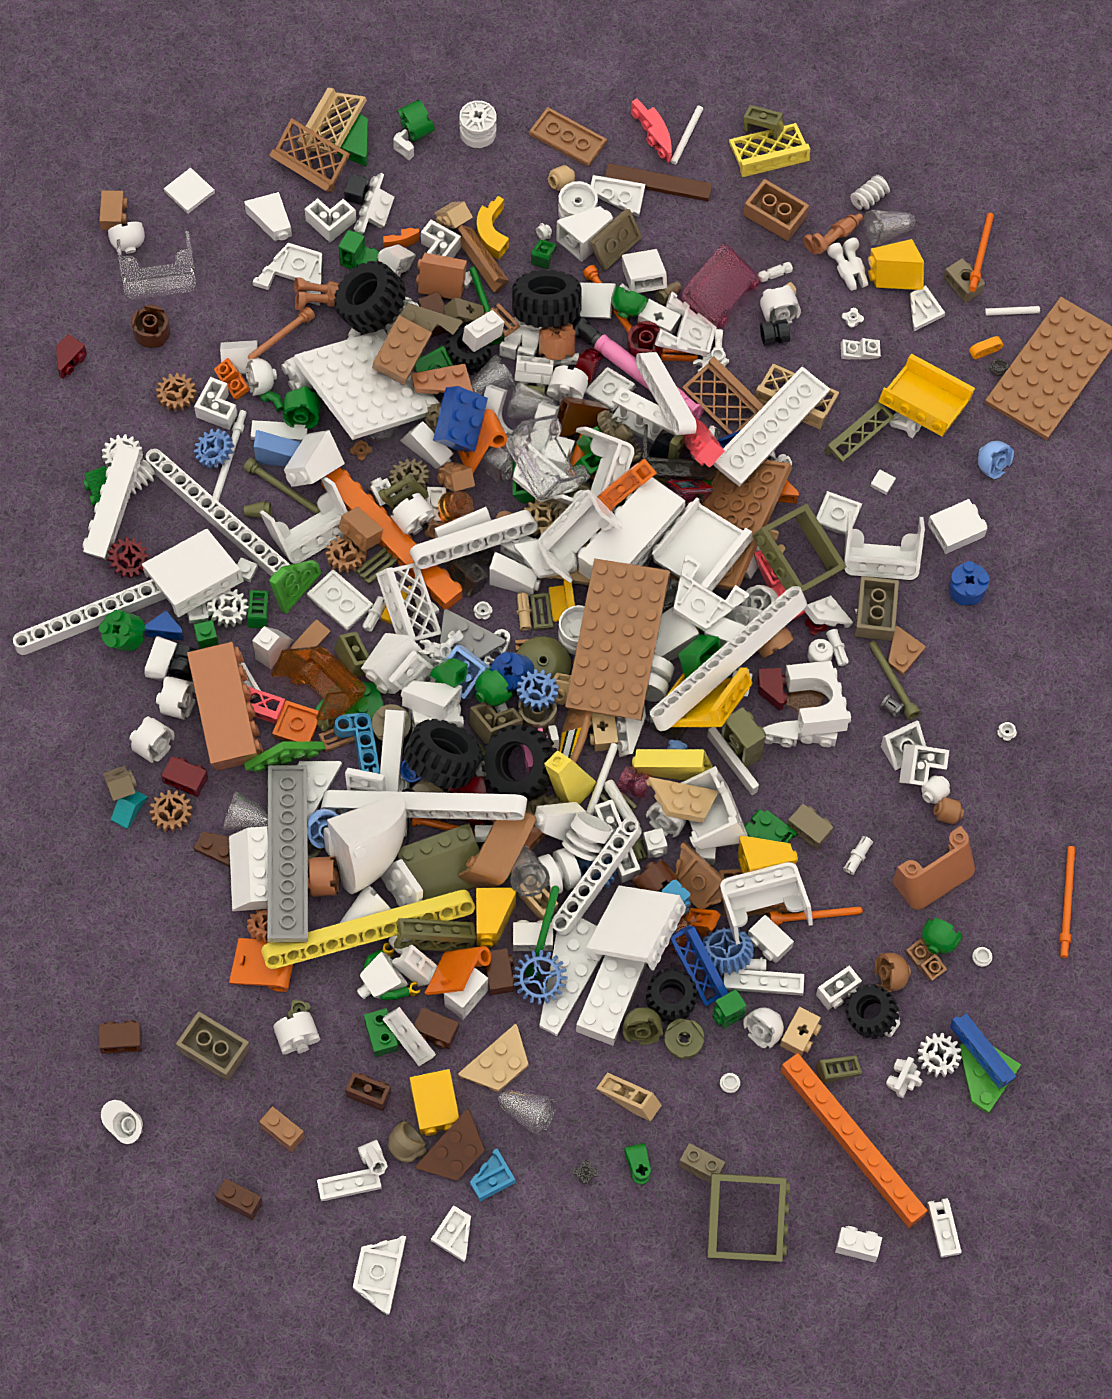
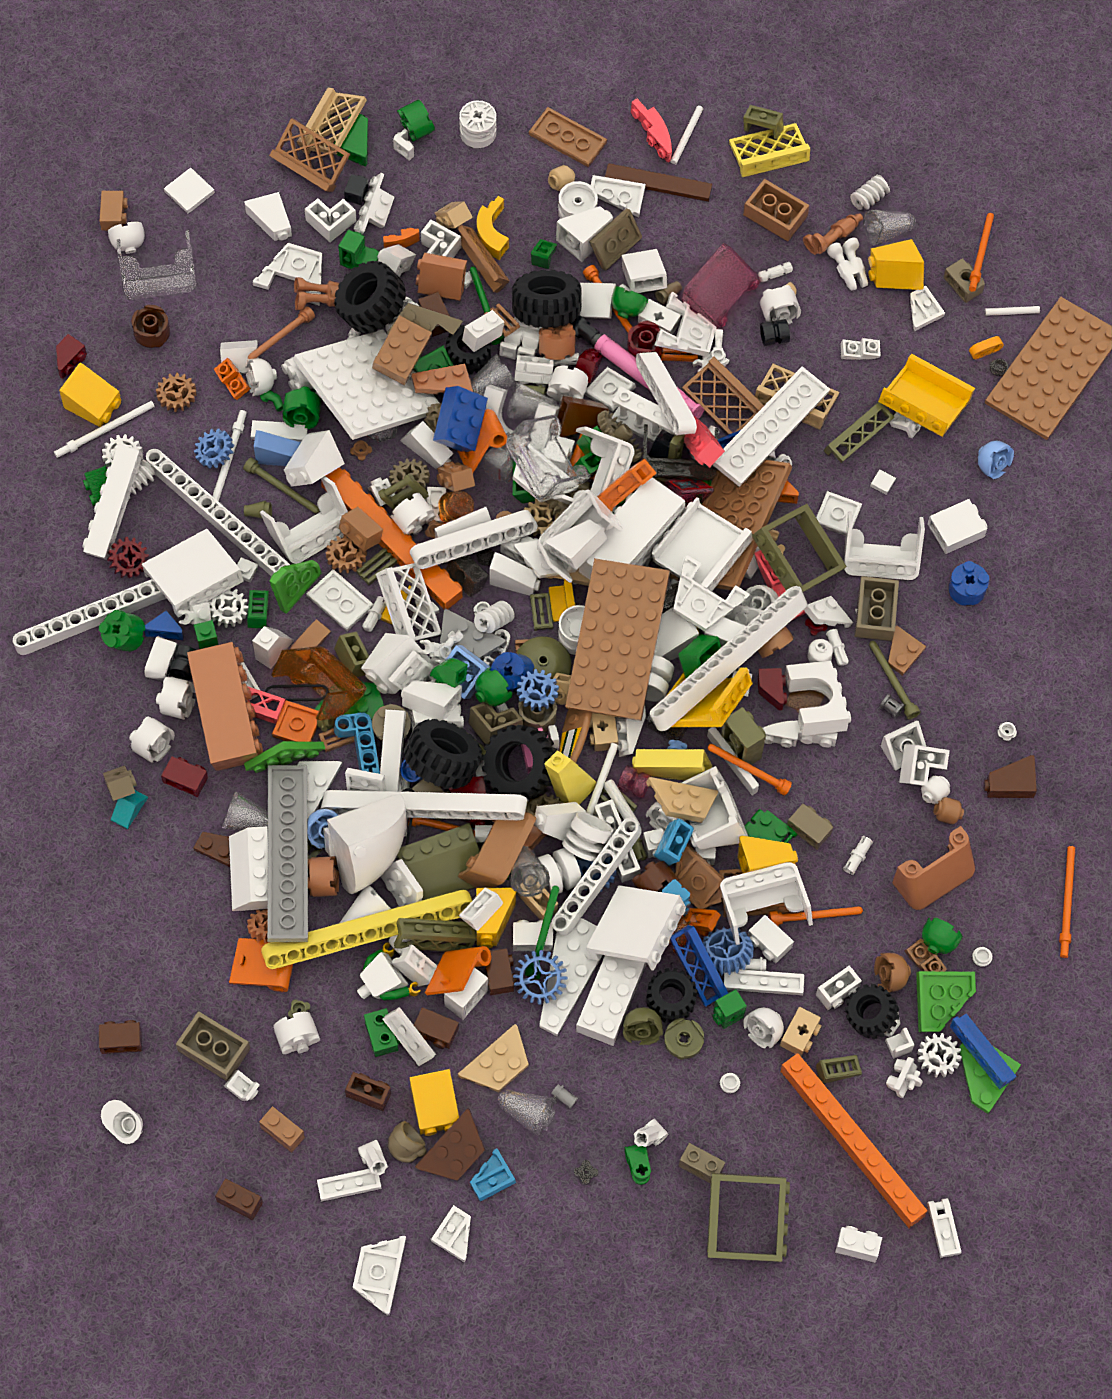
medium nougat gear [149,790,193,833] -> none
white brick [194,377,238,430] -> none
dark tan brick [444,297,485,328] -> none
tan axle [517,592,532,631] -> none
white plate [536,223,552,240] -> none
tan slope [596,1072,662,1122] -> none
white plate [842,308,864,327] -> none
none -> white bar [54,401,155,458]
none -> yellow slope [59,363,121,427]
none -> white plate [178,601,211,624]
none -> white bracket [224,1070,260,1101]
none -> black piece [264,684,329,702]
none -> white slope [459,887,503,931]
none -> white piece [474,601,514,633]
none -> white slope [545,519,607,570]
none -> light grey pin [551,1084,578,1109]
none -> white piece [634,1119,668,1147]
none -> dark azure brick [654,818,694,866]
none -> orange piece [708,744,792,796]
none -> white panel [885,1028,914,1059]
none -> bright green plate [916,971,976,1032]
none -> reddish brown slope [984,755,1037,798]

